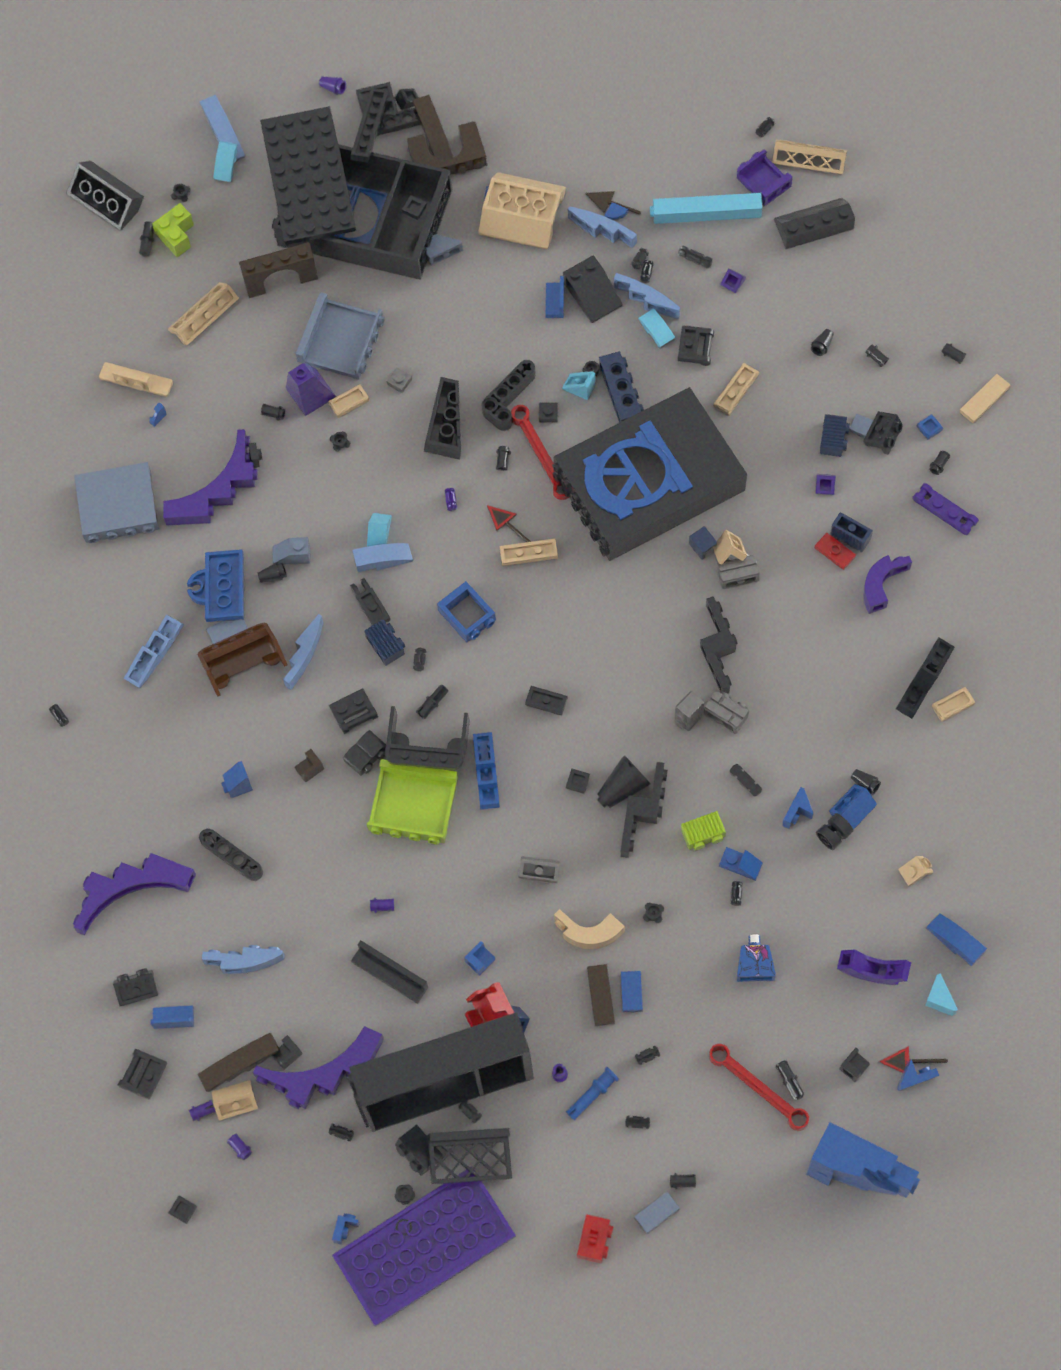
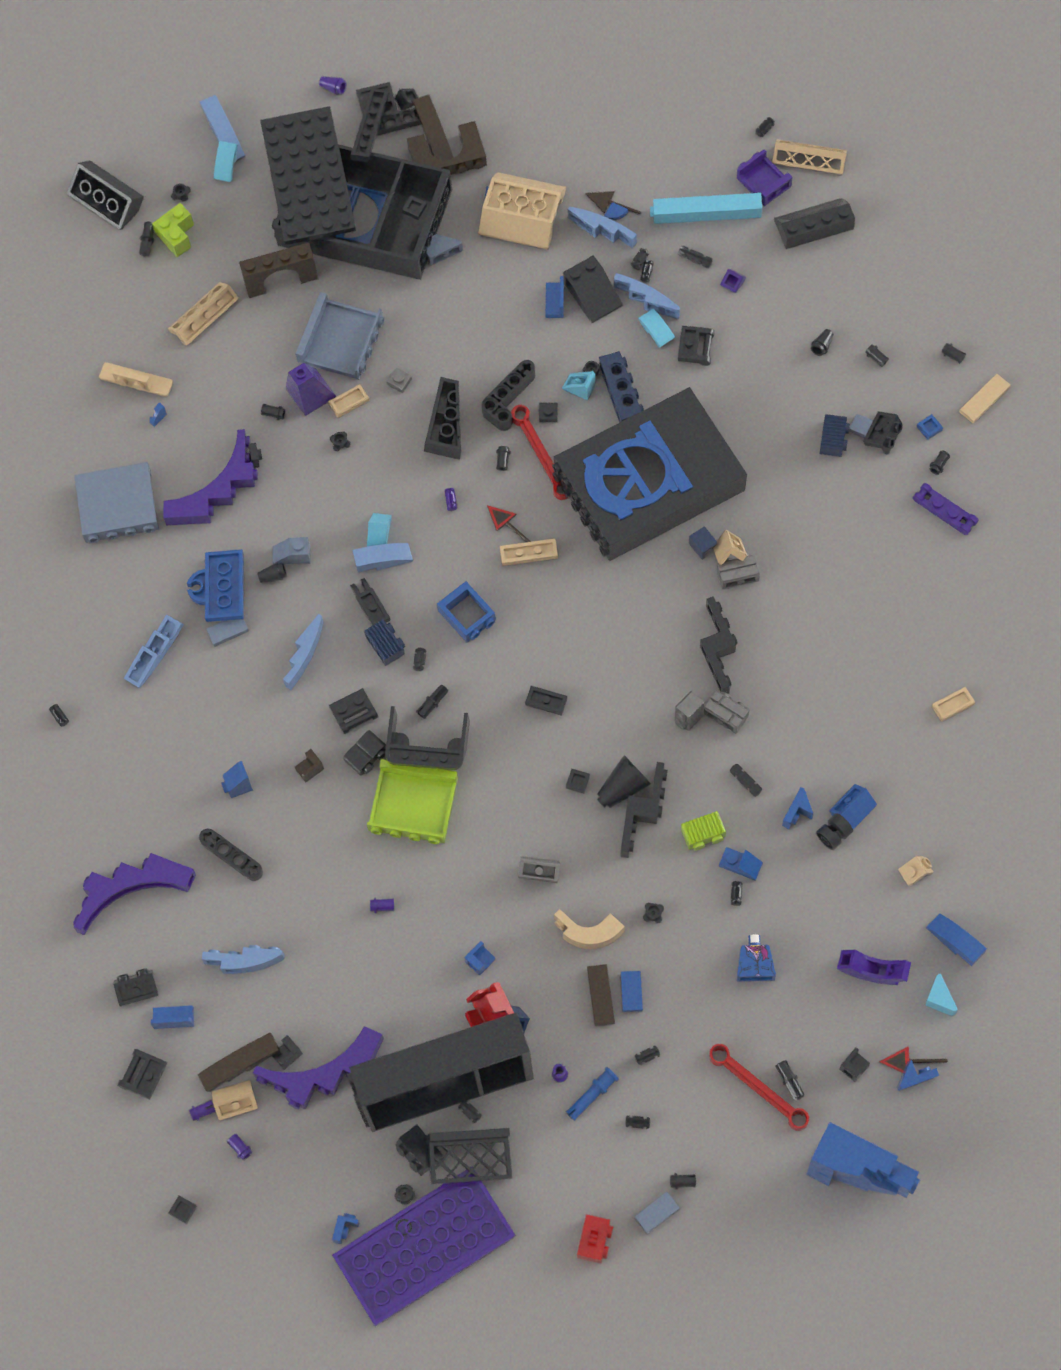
reddish brown windscreen [197,623,288,697] -> none
black piece [329,1123,354,1141] -> none
black fence [351,940,428,1004] -> none
blue slope [473,732,500,810] -> none
tan tile [713,363,759,416] -> none
red plate [814,532,856,570] -> none
dark purple slope [815,474,836,495] -> none
dark blue brick [830,512,873,552] -> none
black cone [851,769,881,795] -> none
dark purple arch [863,555,912,614] -> none
black bracket [896,637,955,719] -> none

